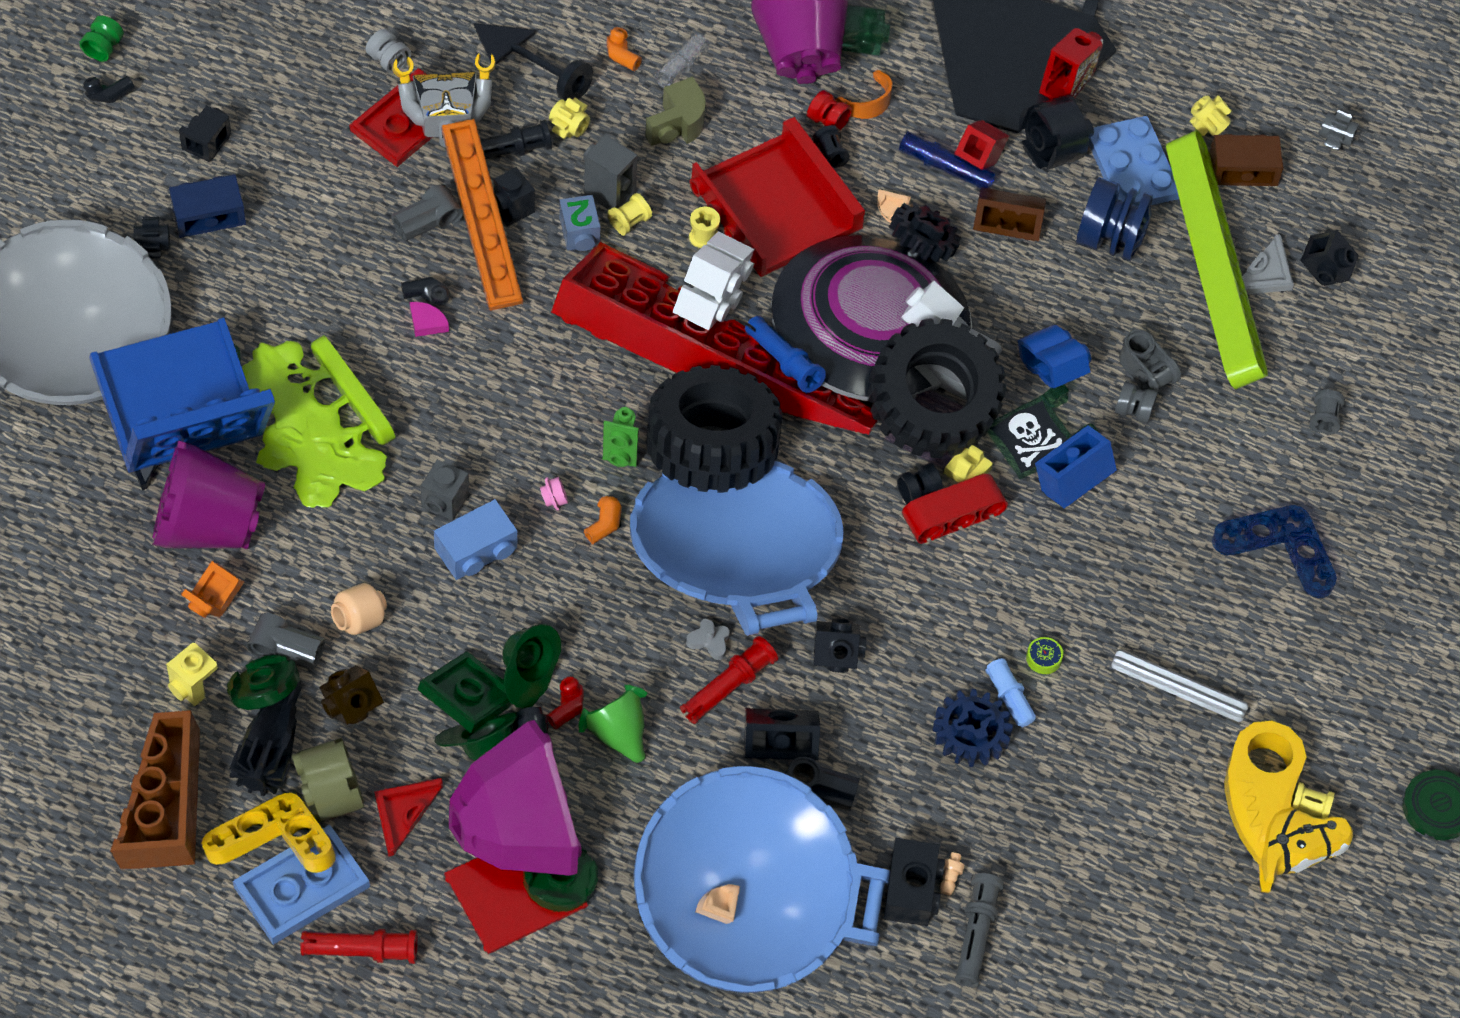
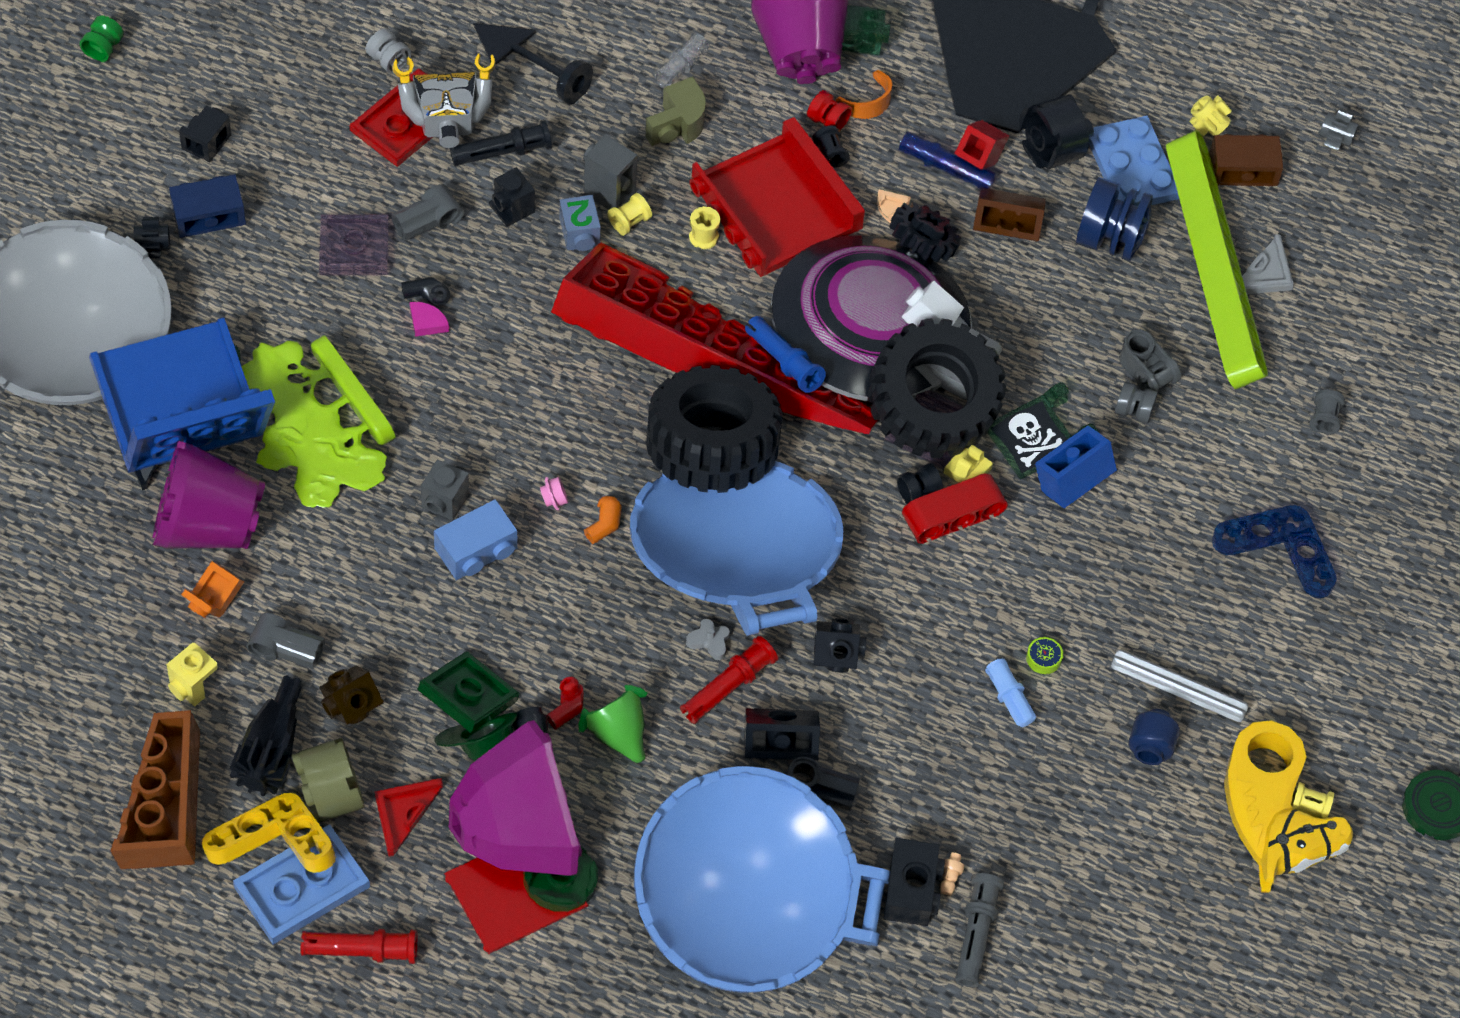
black arm [83,76,135,103] -> none
dark green tile [227,655,300,710] -> none
light nougat head [331,583,387,635] -> none
orange tile [442,119,523,311] -> none
dark green piece [502,624,561,709] -> none
light yellow gear [549,98,590,139] -> none
bright green hinge [603,407,639,467] -> none
orange arm [606,27,642,71] -> none
white piece [673,231,754,330] -> none
light nougat tile [695,884,740,924] -> none
dark blue gear [932,689,1013,767] -> none
blue brick [1017,324,1091,388] -> none
red torso [1039,28,1103,99] -> none
black brick [1300,230,1359,286] -> none
none -> clear purple tile [319,214,389,275]
none -> dark blue head [1128,709,1180,765]

